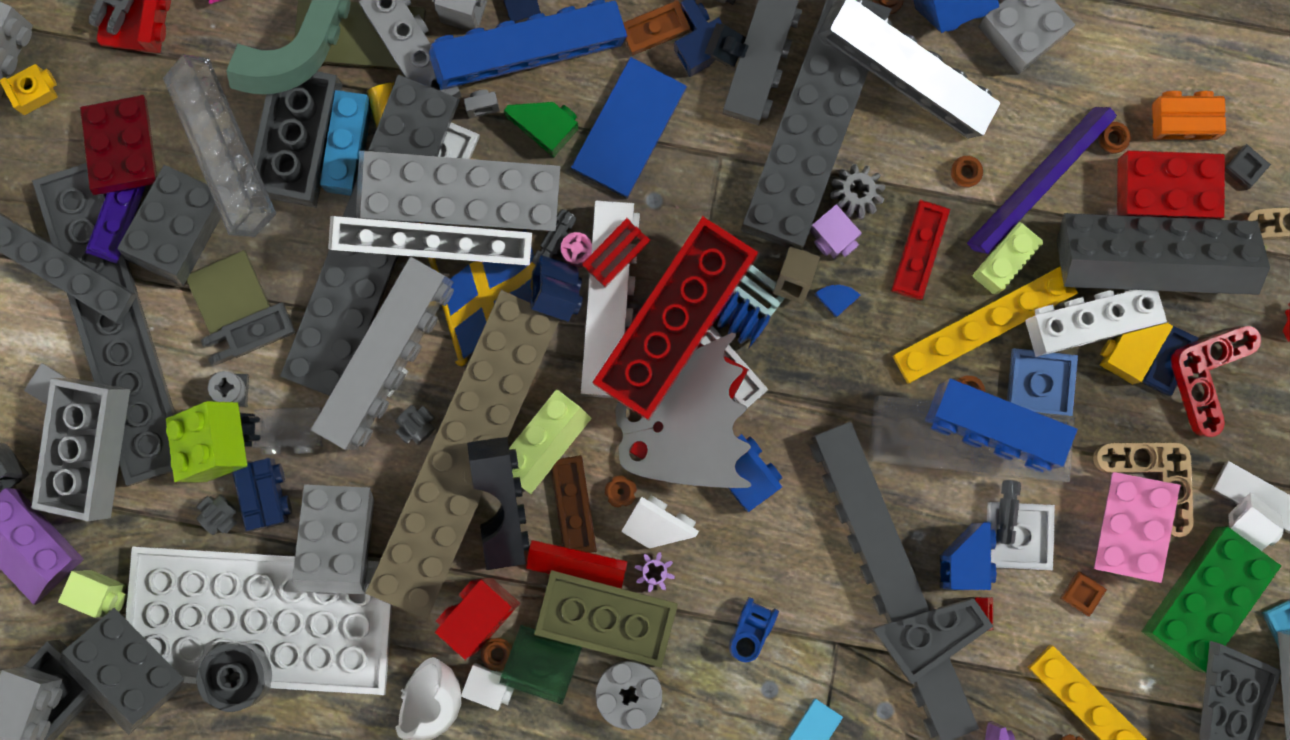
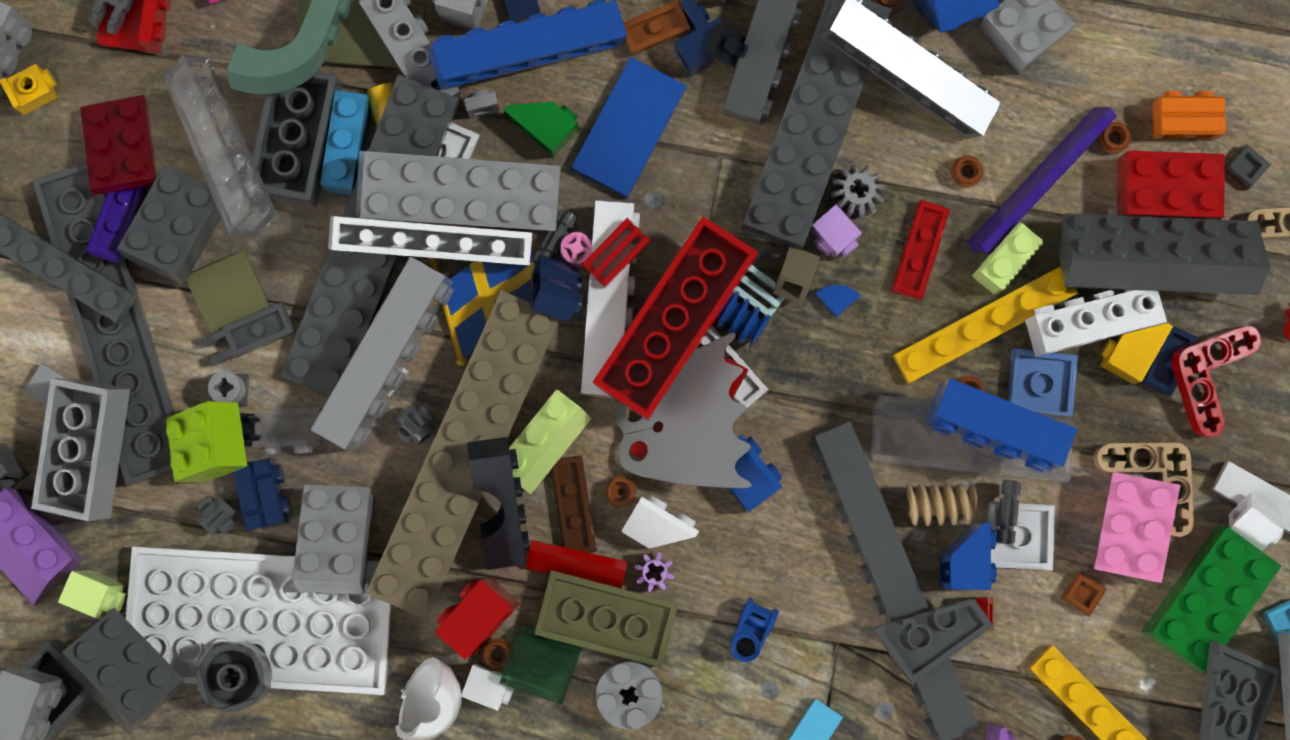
none -> tan piece [906,484,977,526]

